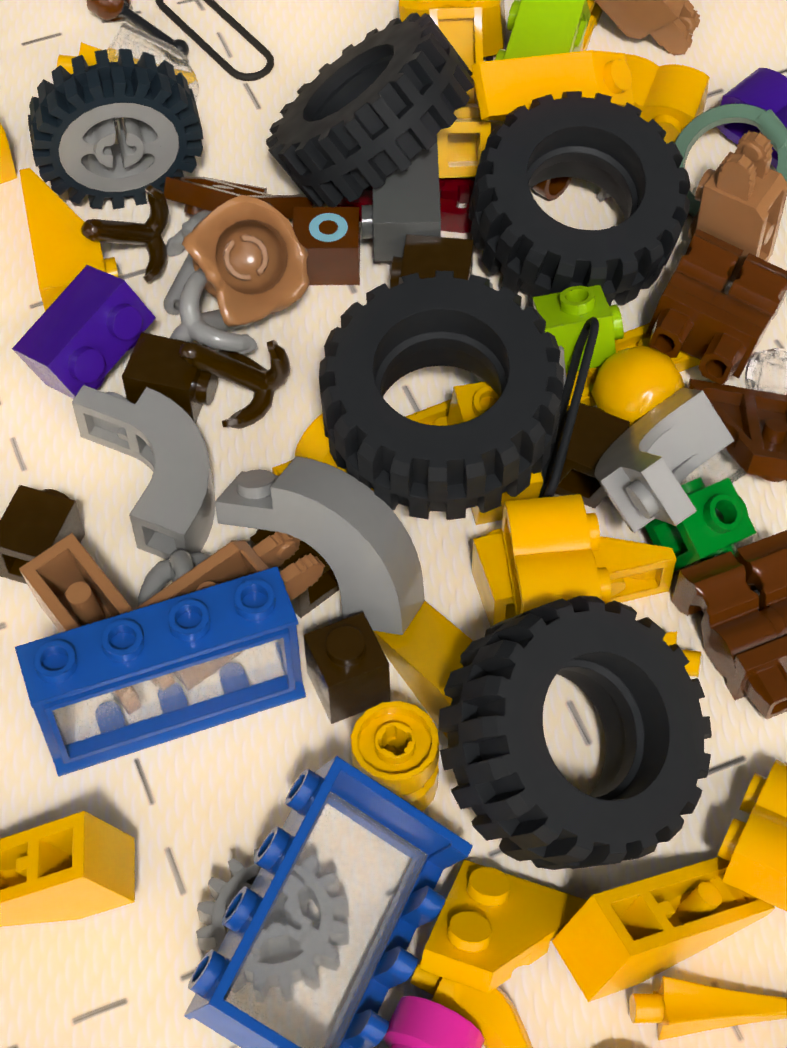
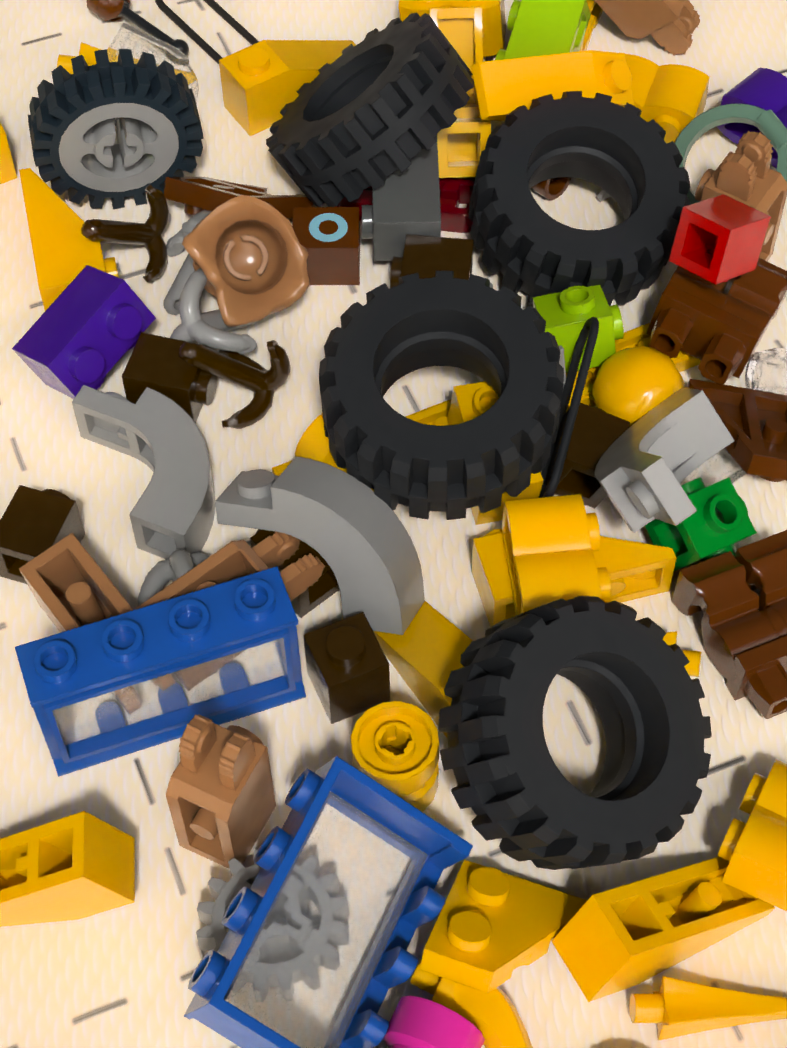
none -> medium nougat hinge [165,714,276,869]
none -> yellow slope [219,40,356,136]
none -> red brick [669,194,771,285]

